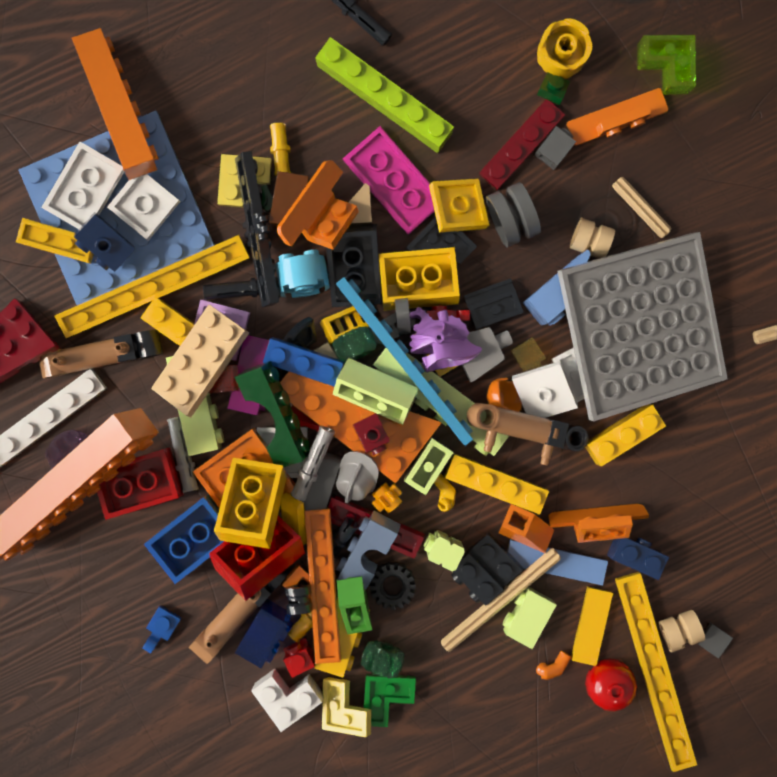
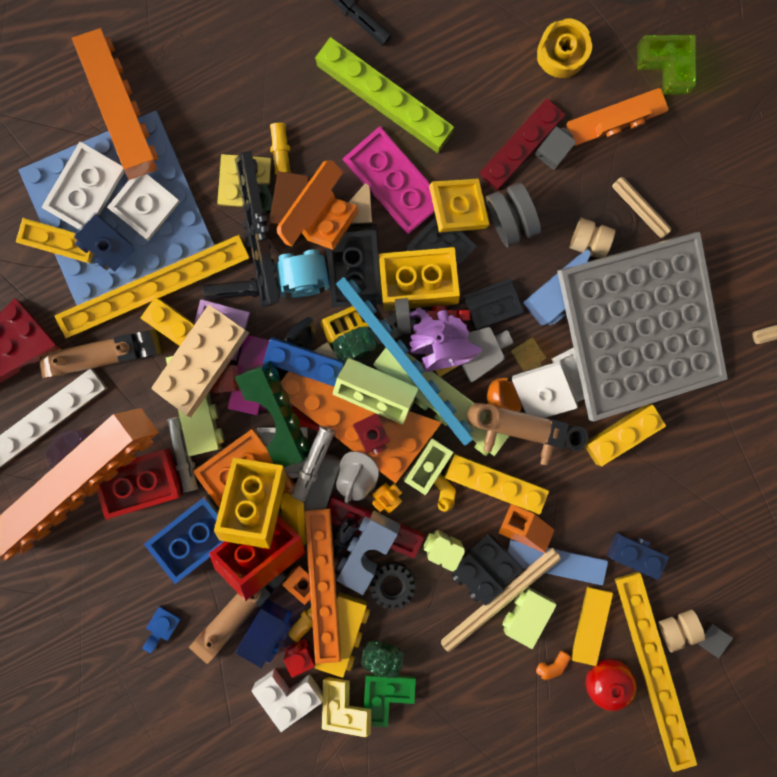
black wheel [285,584,312,615] -> none
bright green slope [337,576,372,634] -> none
dark green plate [537,72,570,105] -> none
orange plate [549,504,649,543] -> none

